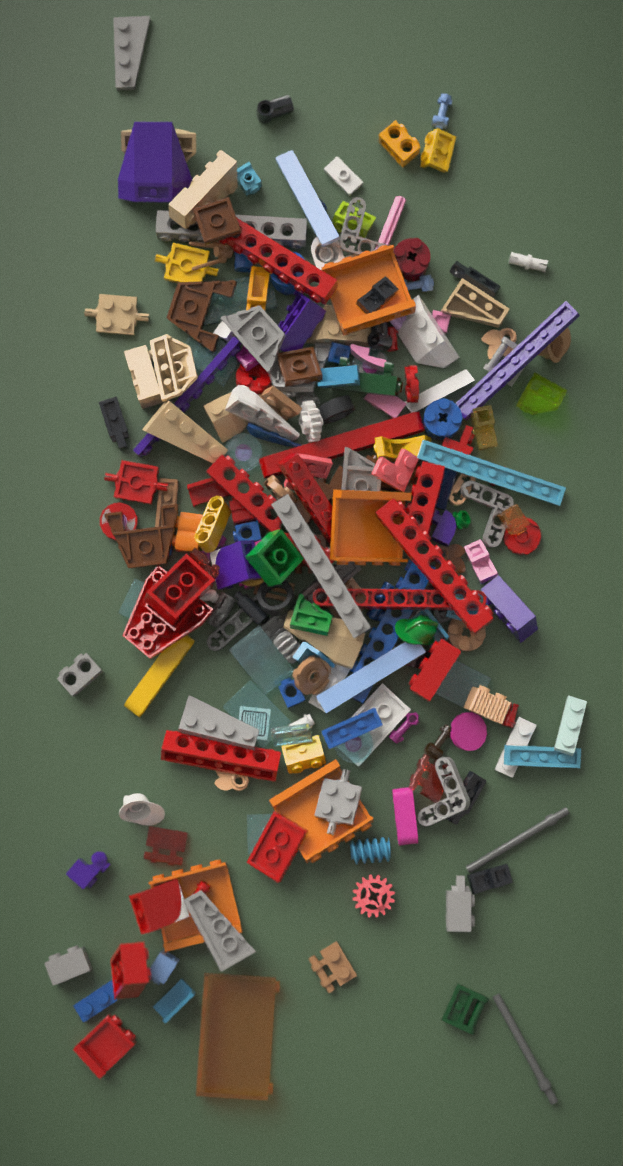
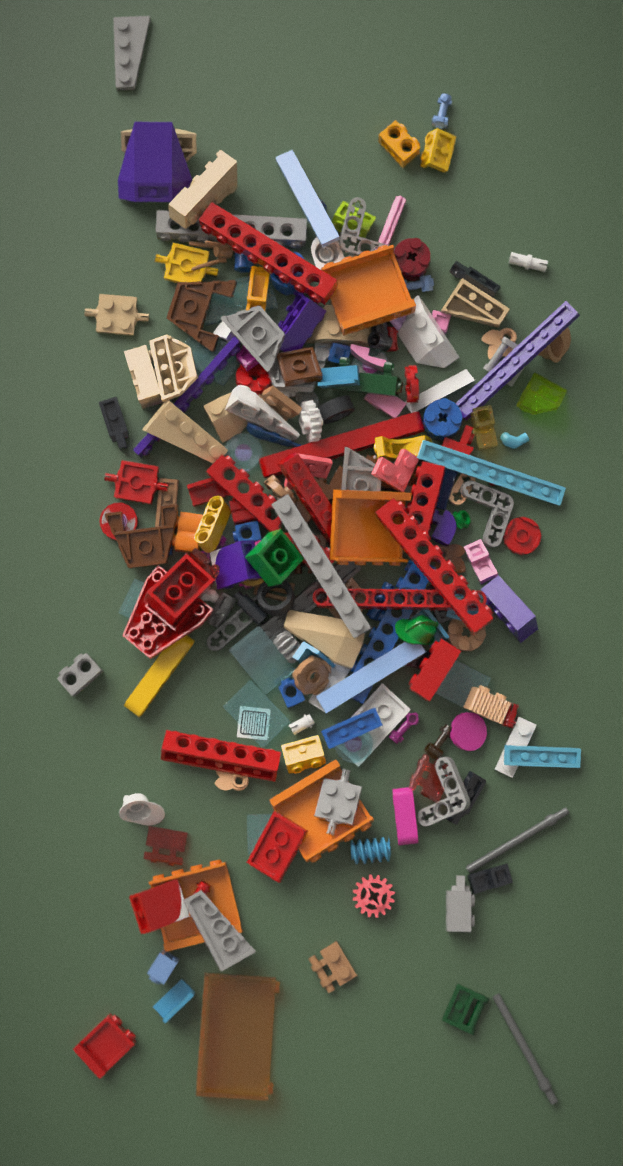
light grey brick [45,945,93,986] -> none
dark purple brick [66,851,111,889] -> none
blue plate [73,980,119,1023] -> none
red brick [110,942,151,1000] -> none
light grey wing [178,695,259,750] -> none
reddish brown plate [193,197,241,245] -> none
medium azure brick [237,162,262,196] -> none
black piece [257,95,294,124] -> none
clear light blue tile [271,723,313,747] -> none
green wing [290,594,333,636] -> none
white plate [324,156,363,197] -> none
black slope [356,276,399,314] -> none
clear orange brick [498,505,530,536] -> none
light aqua plate [554,696,587,756] -> none
none -> medium azure arm [500,432,529,449]

